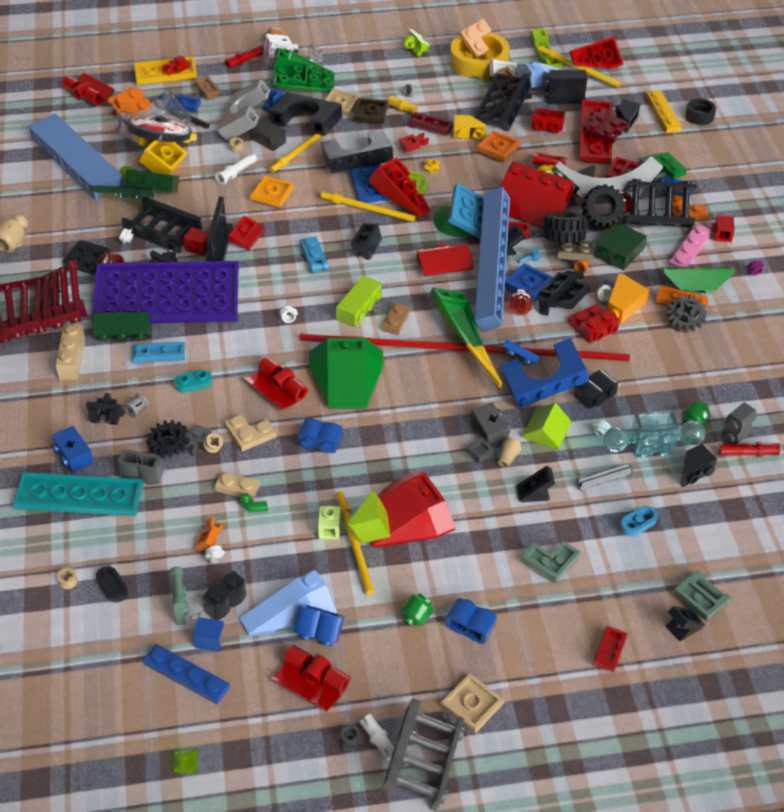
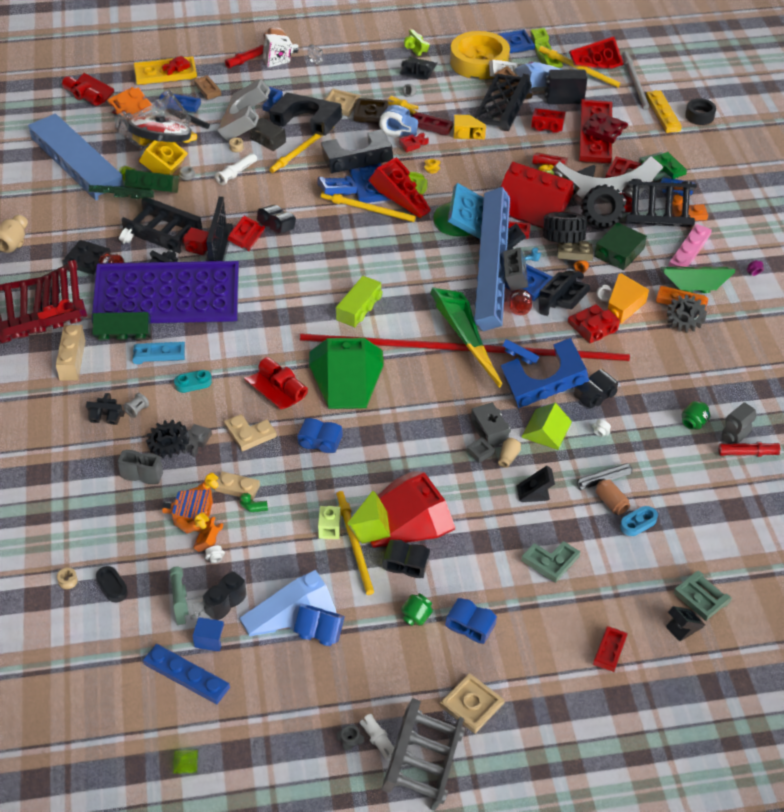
teal plate [13,472,143,516] -> none
blue brick [51,425,94,473] -> none
tan bush [203,433,223,453] -> none
light orange plate [250,176,294,208] -> none
green wedge [271,47,335,92] -> none
red panel [271,645,351,711] -> none
white plate [280,306,298,323] -> none
dark azure plate [300,236,329,273] -> none
black hinge [351,223,382,260] -> none
medium nougat plate [382,303,411,335] -> none
red panel [416,243,474,276] -> none
light nougat plate [459,19,492,58] -> none
orange plate [477,130,520,162] -> none
clear light blue brick [603,411,706,458] -> none
black slope [615,99,641,133] -> none
black slope [680,444,717,487] -> none
red brick [711,215,735,242] -> none
none -> red plate [37,299,73,319]
none -> torso [162,473,218,534]
none -> light grey plate [179,166,195,181]
none -> black brick [256,204,296,233]
none -> blue plate [317,176,357,195]
none -> medium blue piece [379,105,418,138]
none -> black brick [383,540,430,578]
none -> black hinge [400,57,437,80]
none -> blue plate [498,29,535,53]
none -> dark grey brick [503,248,528,291]
none -> nougat head [595,480,630,515]
none -> light grey bar [622,51,649,110]

